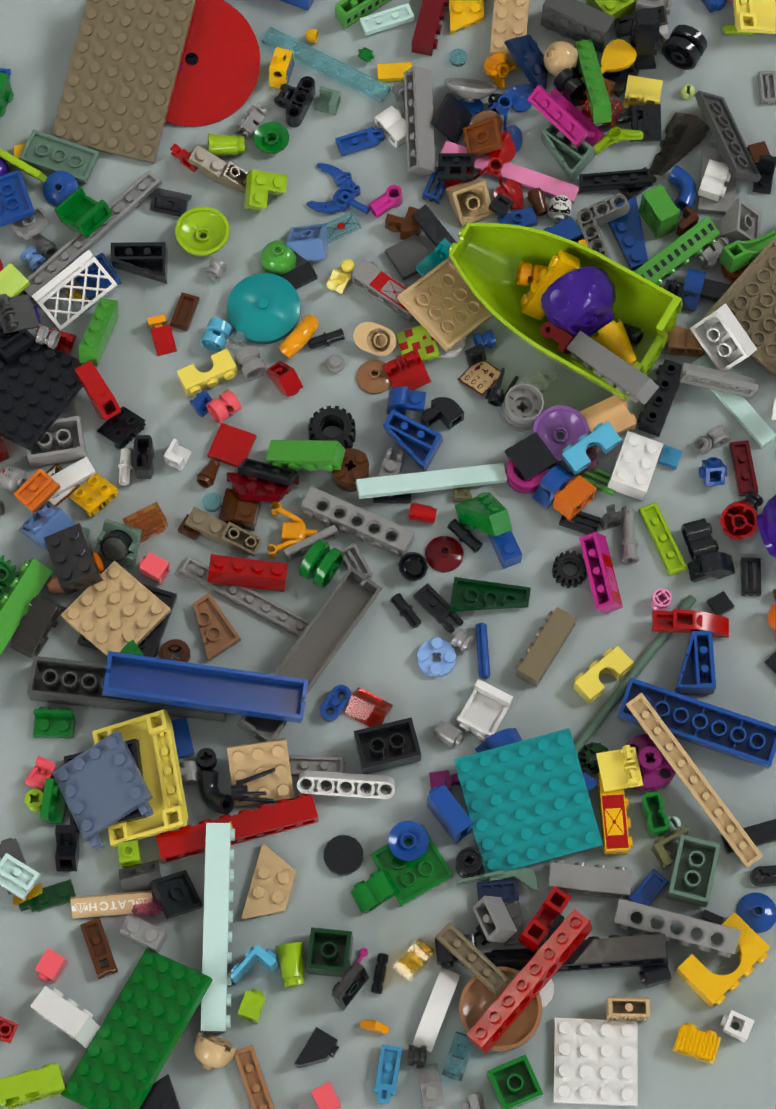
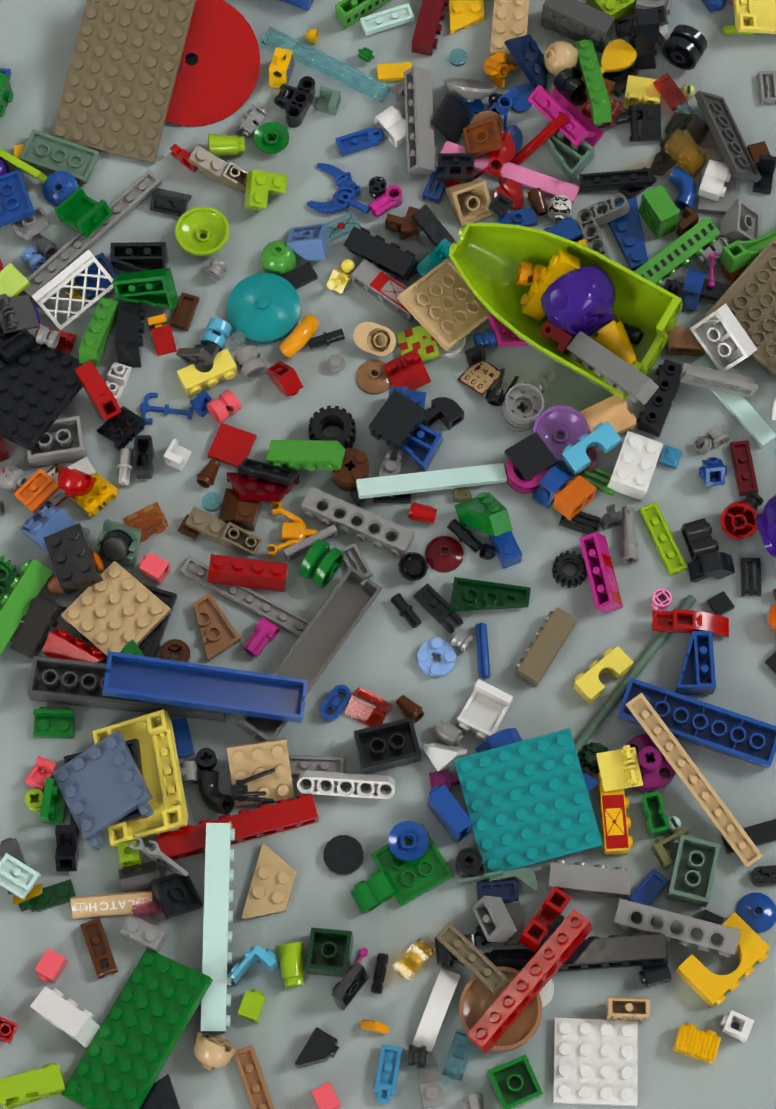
lime piece [593,127,644,155] -> none
none -> red slope [41,629,107,662]
none -> red cylinder [57,465,97,499]
none -> white slope [106,362,132,403]
none -> green wedge [112,268,179,310]
none -> black wedge [115,302,145,368]
none -> light grey flag [127,835,189,876]
none -> blue piece [140,393,193,424]
none -> dark grey panel [176,344,220,365]
none -> dark pink piece [243,617,280,658]
none -> black brick [343,226,419,281]
none -> black tile [349,487,365,507]
none -> black wheel [369,176,387,199]
none -> black brick [369,390,427,451]
none -> reddish brown cone [396,695,424,723]
none -> white slope [423,742,467,772]
none -> black hinge [479,543,496,560]
none -> dark pink plate [488,313,530,347]
none -> red axle [512,113,568,165]
none -> clear red panel [653,73,689,112]
none -> clear yellow brick [664,128,707,178]
none -> clear light blue arm [676,102,694,121]
none -> dark pink hinge [707,252,717,288]

